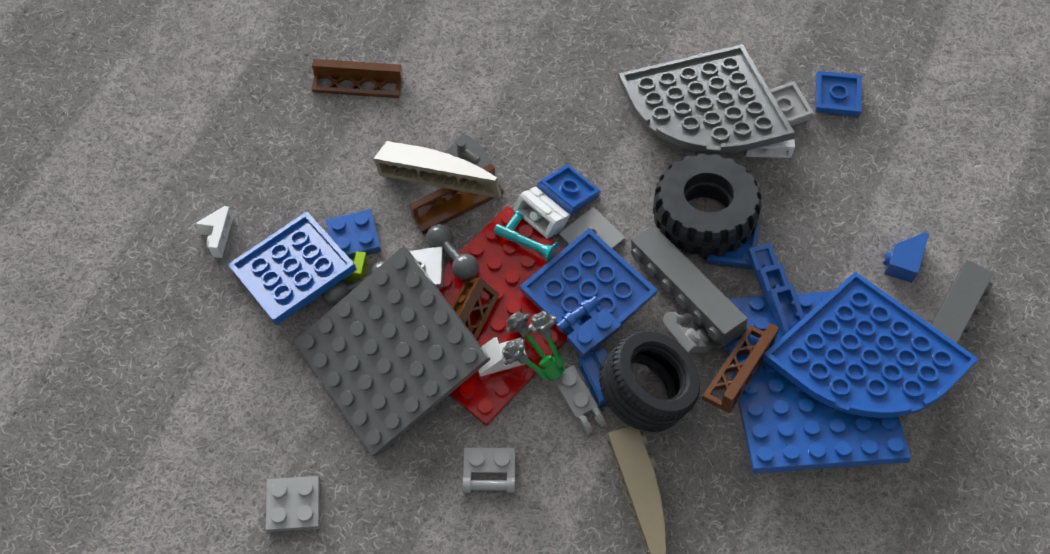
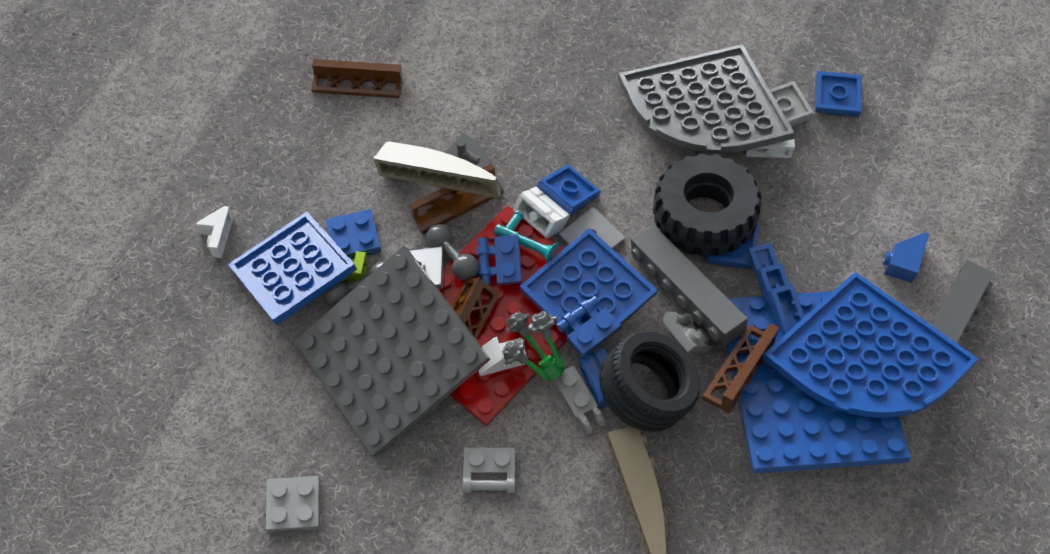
none -> blue plate [476,234,522,286]

